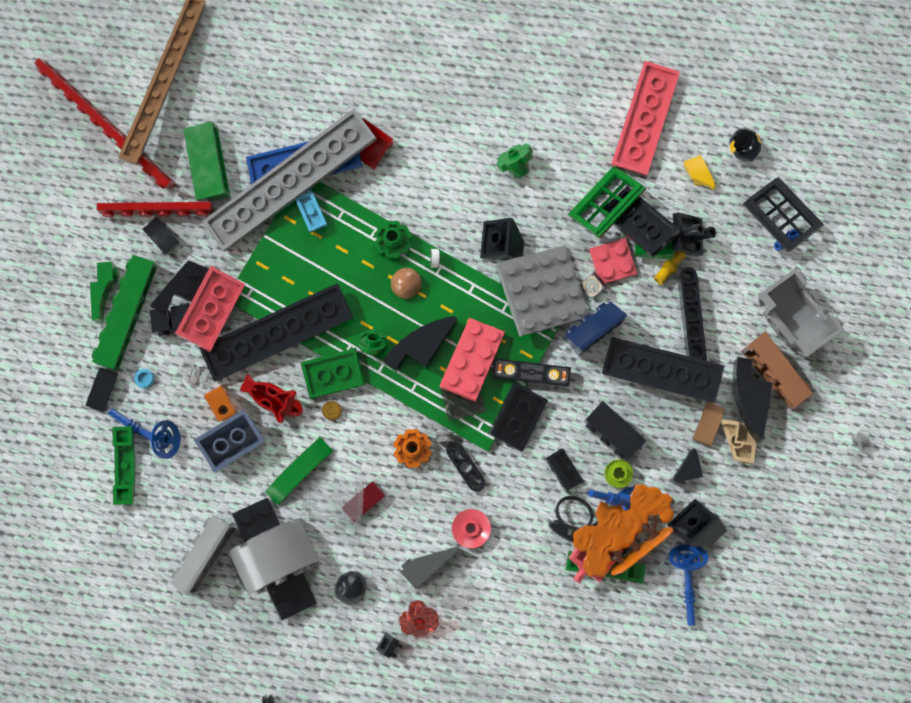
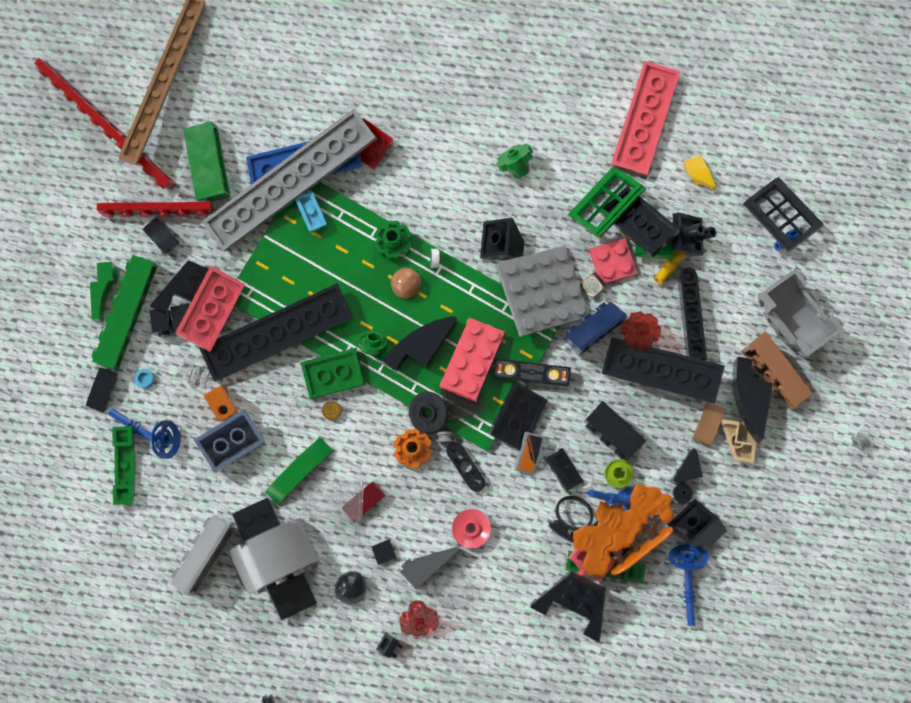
red animal [240,374,303,423] -> none
black hair [729,128,762,162] -> none
none -> black tile [371,539,397,565]
none -> black wheel [409,391,448,434]
none -> slope [514,432,545,474]
none -> black wing [530,570,607,642]
none -> clear red plant [621,311,661,350]
none -> black tile [672,483,693,503]

